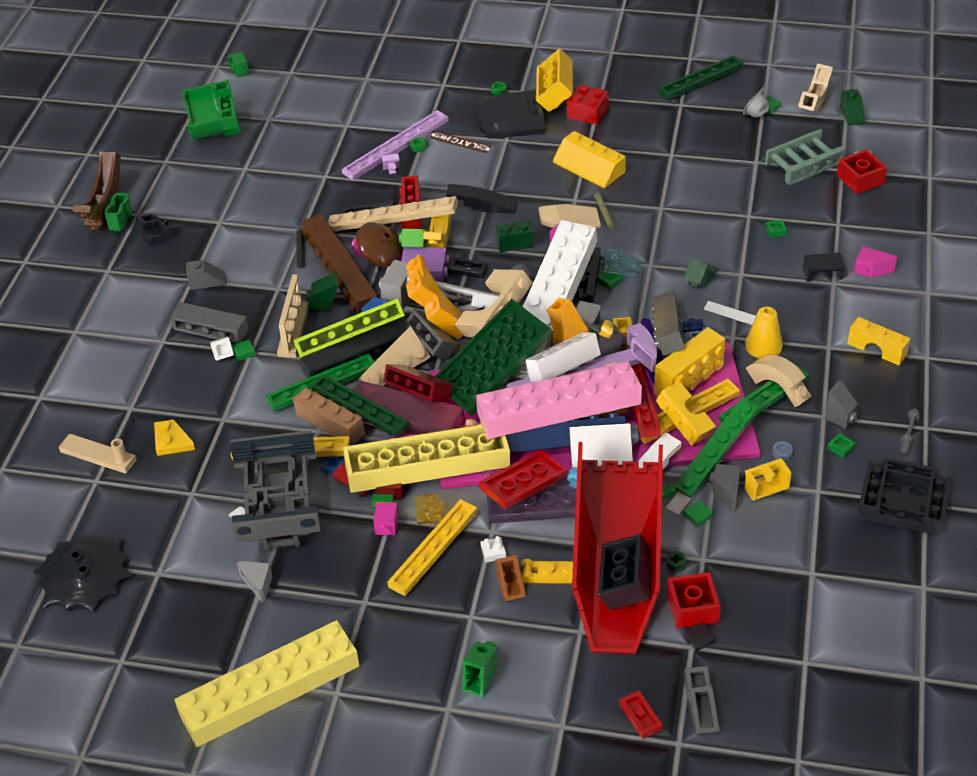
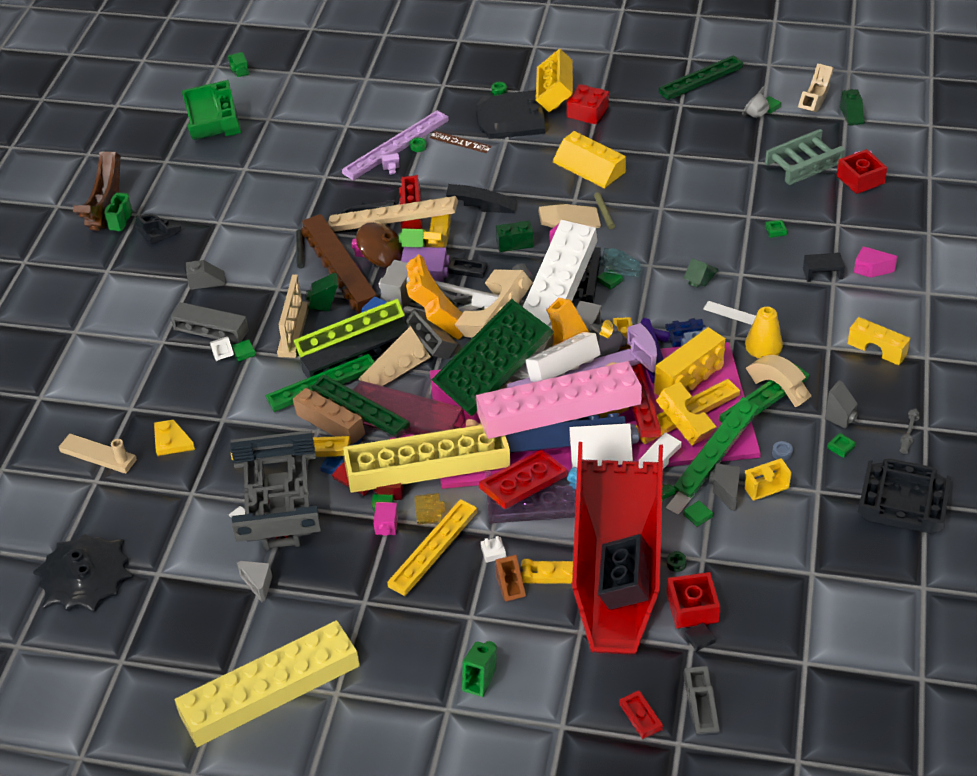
dark red brick [383,364,452,402] -> none
dark grey brick [651,290,685,356] -> none

